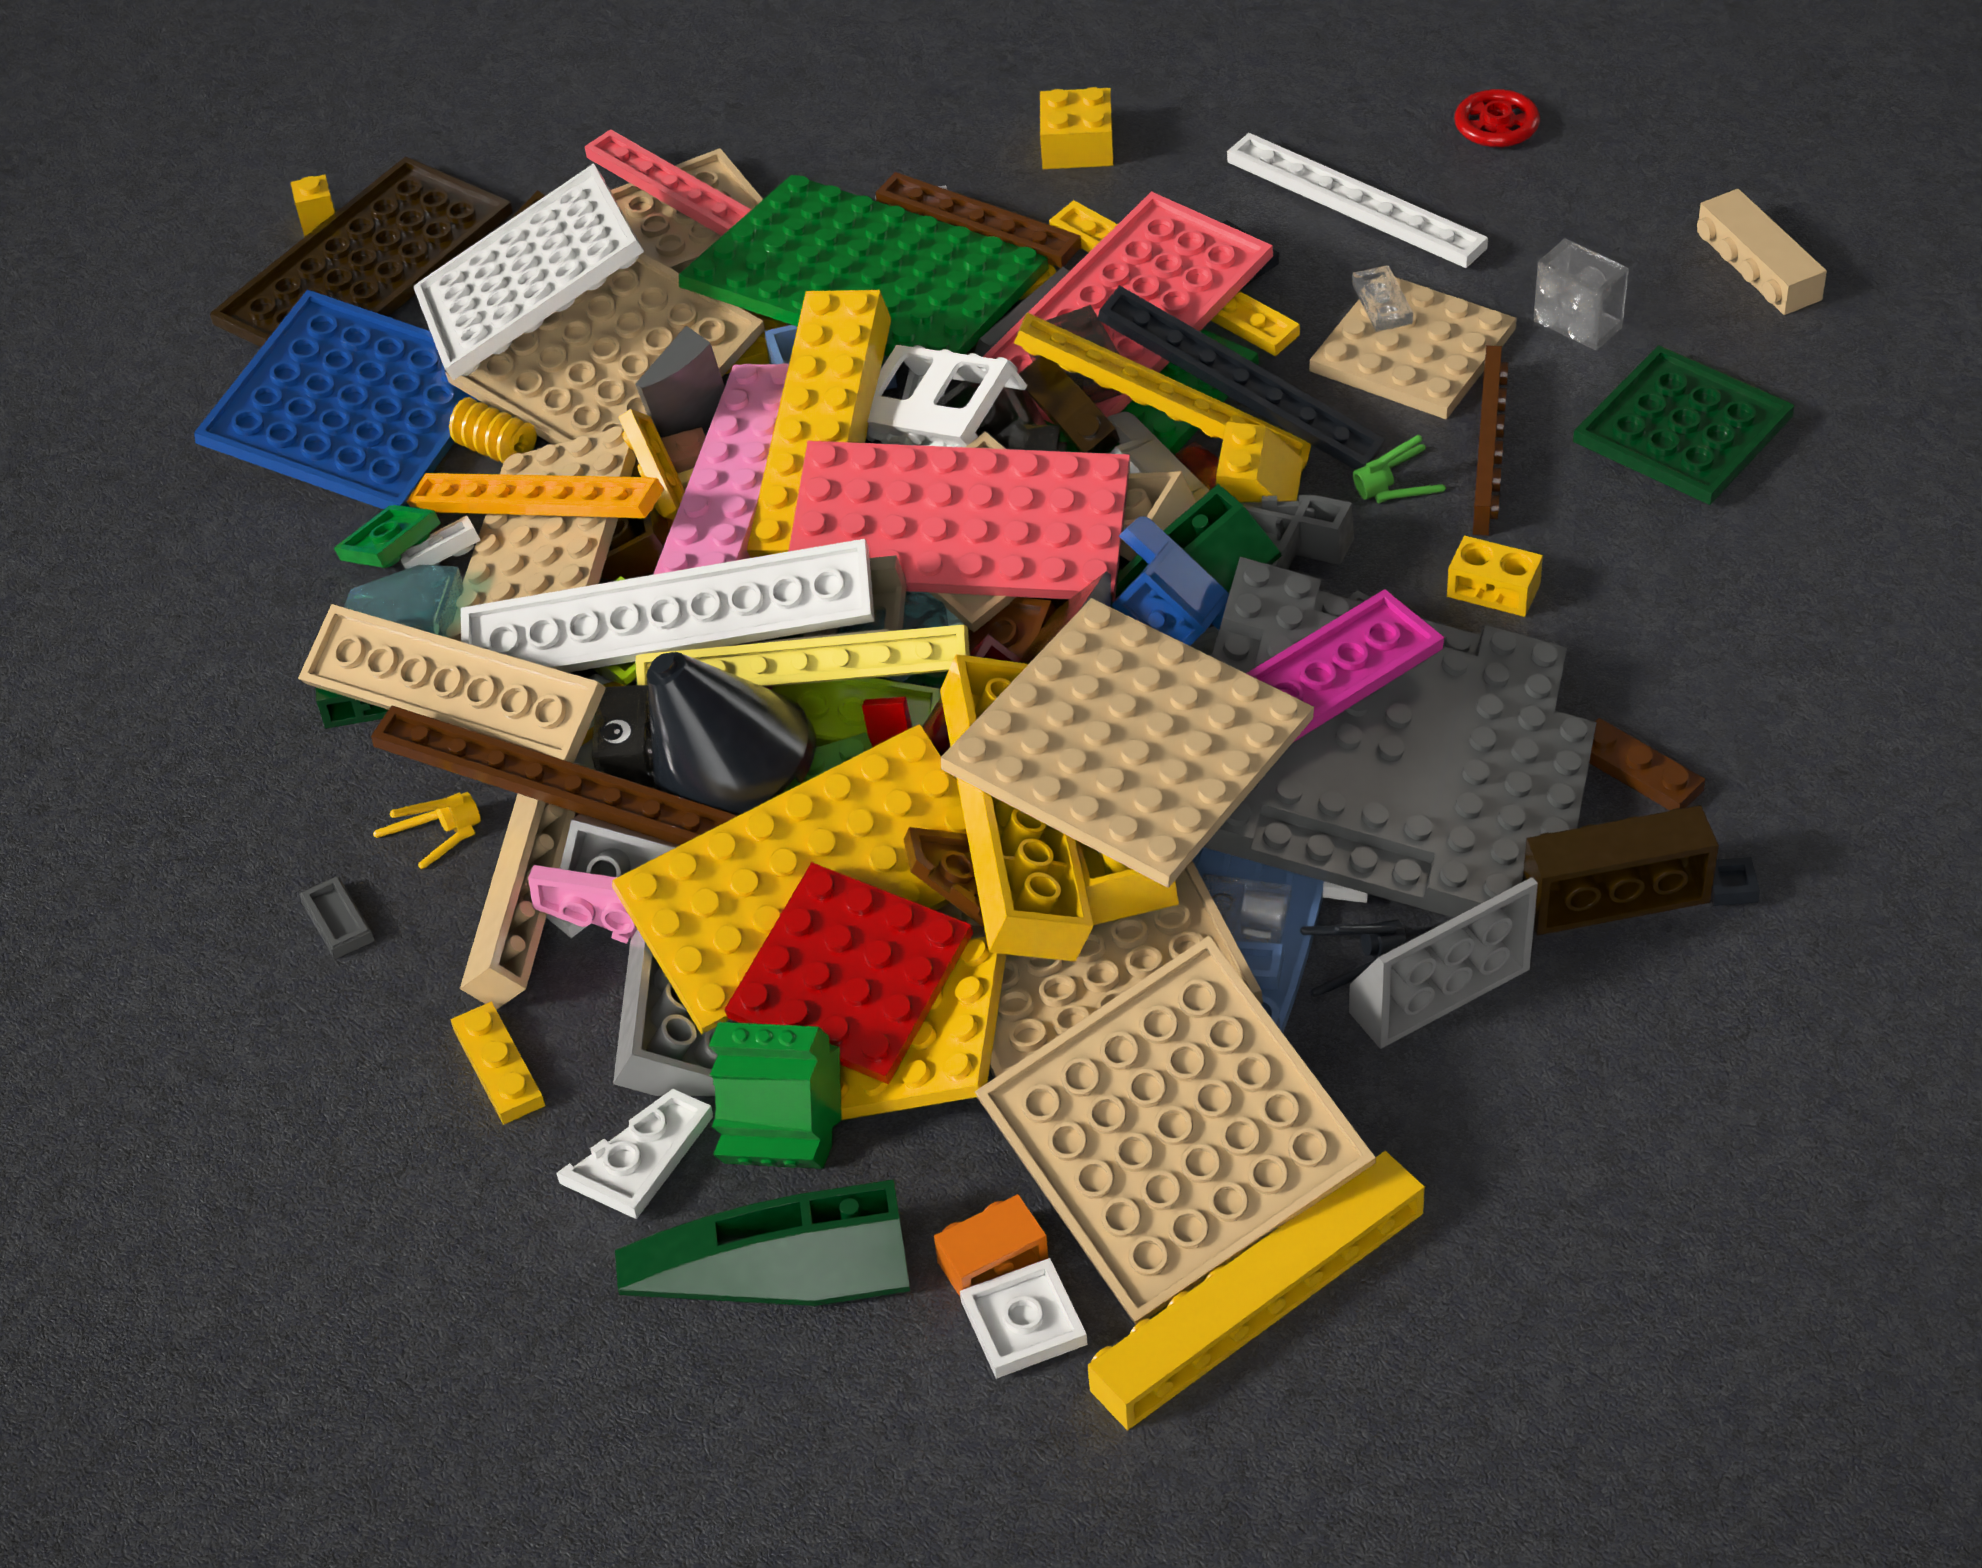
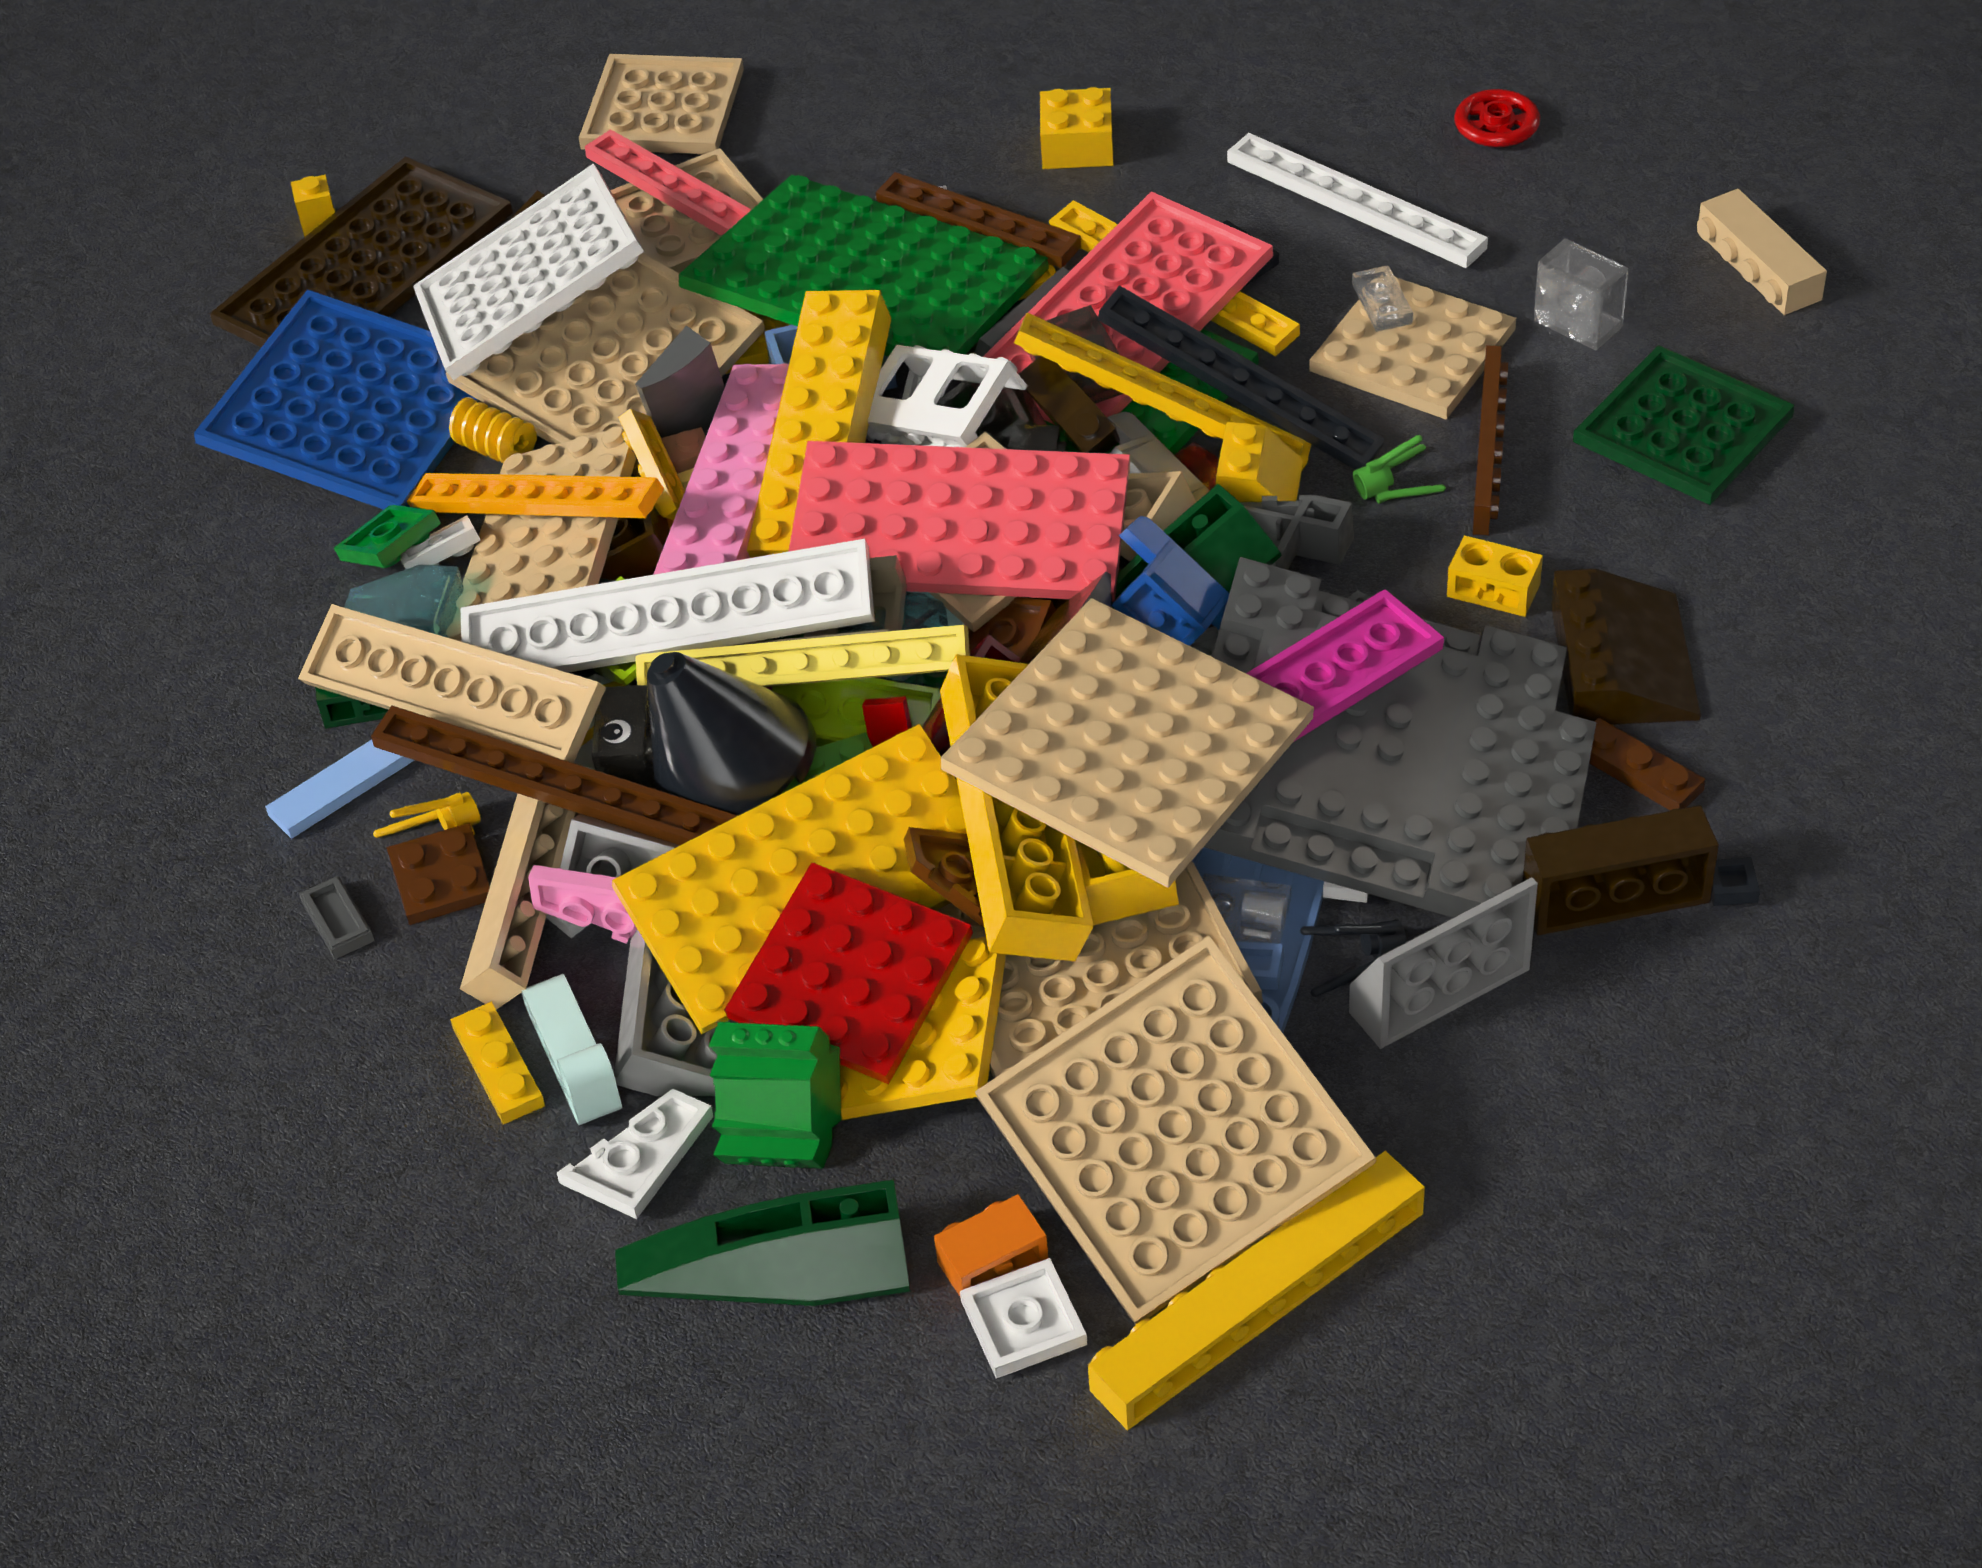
none -> light blue tile [265,739,415,839]
none -> reddish brown plate [386,823,490,925]
none -> light aqua beam [521,974,622,1125]
none -> tan plate [579,54,744,155]
none -> dark brown slope [1551,569,1701,725]

